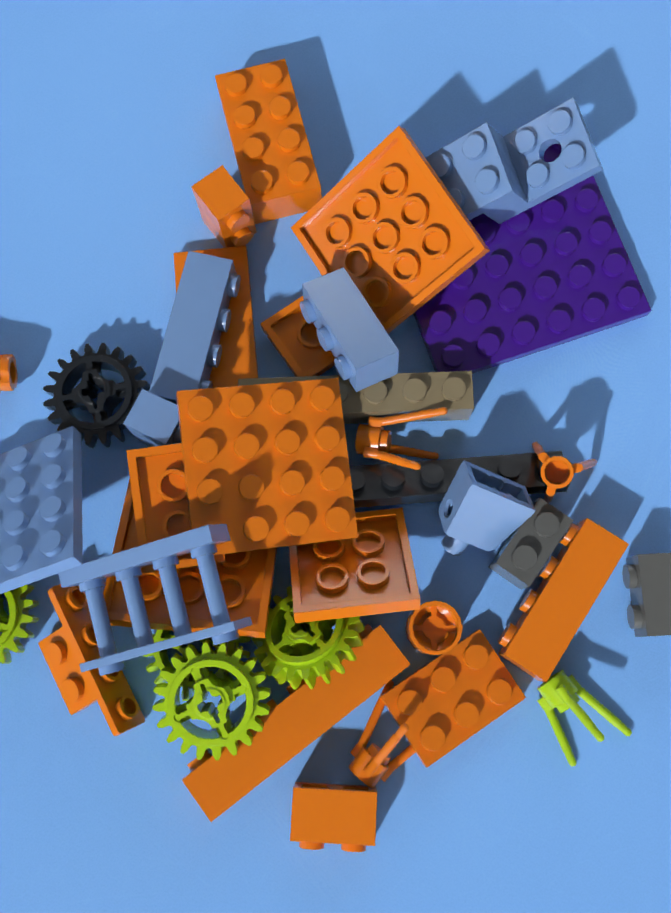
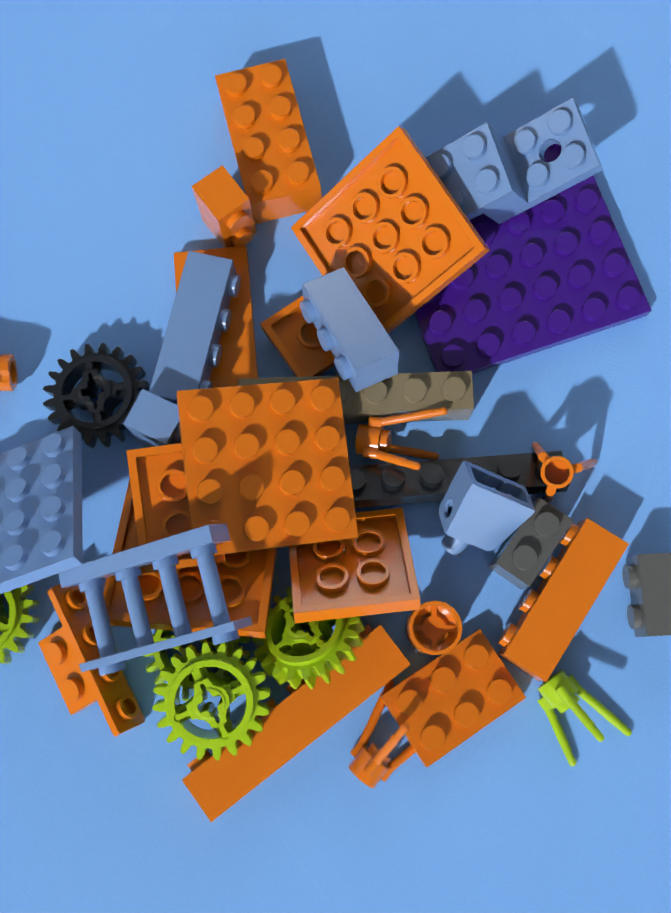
orange brick [290,782,377,852] -> none

